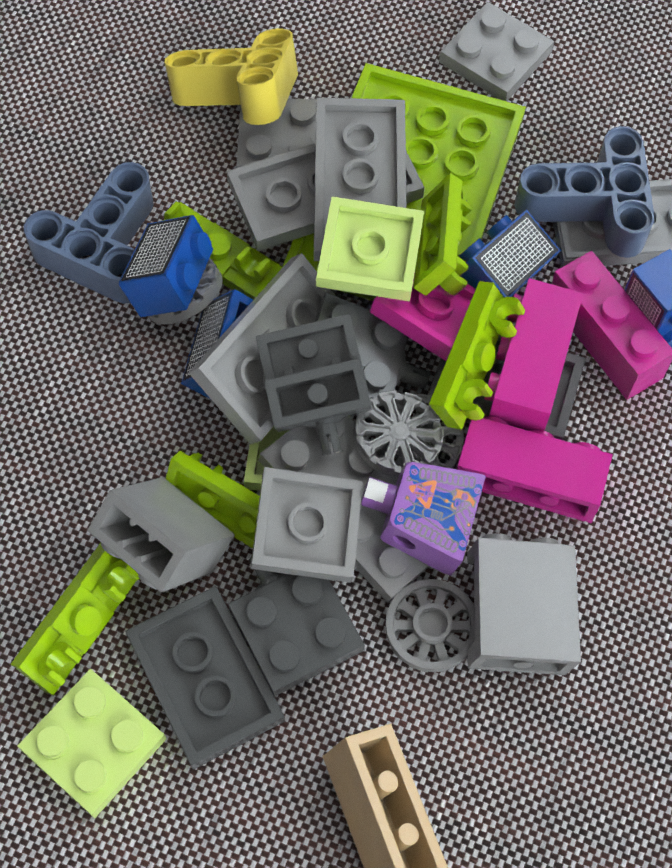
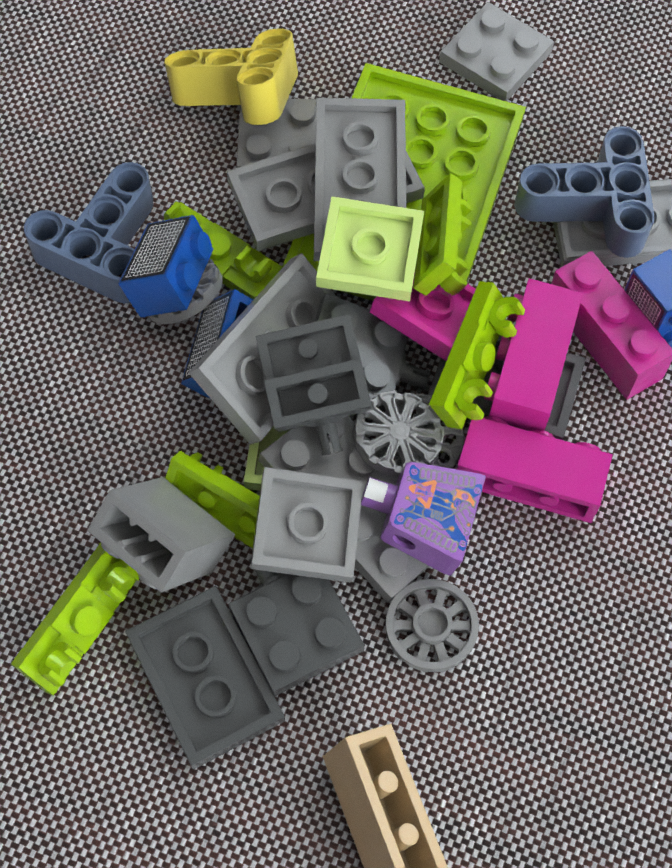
yellowish green plate [17,668,167,819] -> none
brick [459,209,561,298] -> none
light grey panel [467,533,581,675] -> none

